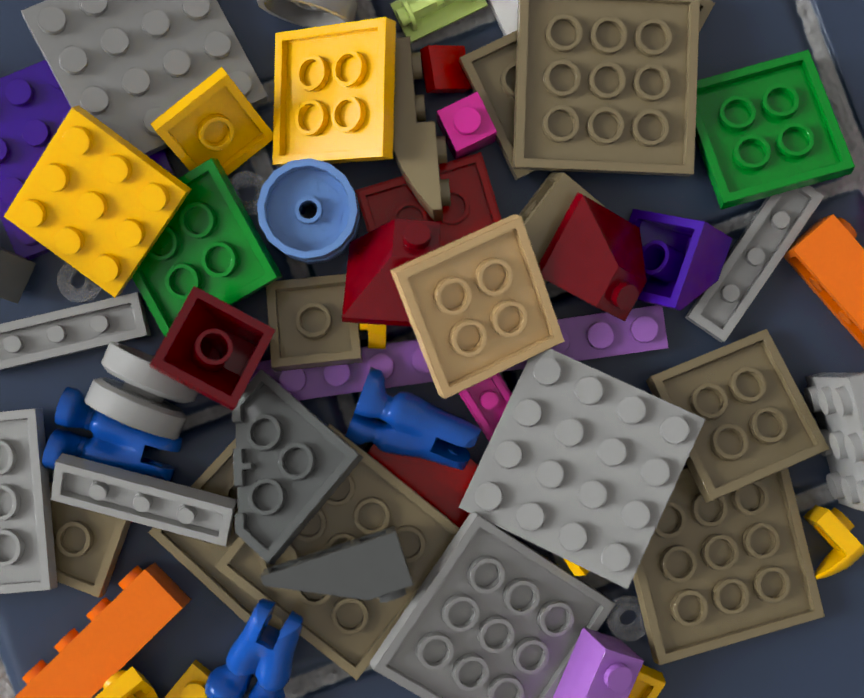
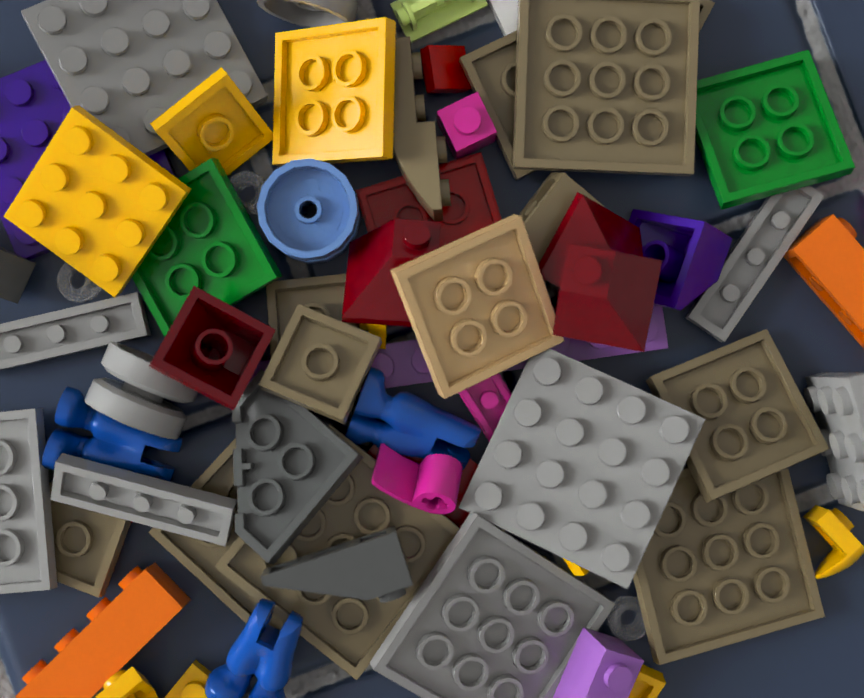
none -> dark tan plate [259,304,382,424]
none -> dark pink panel [371,443,463,514]
none -> dark red slope [553,243,662,352]

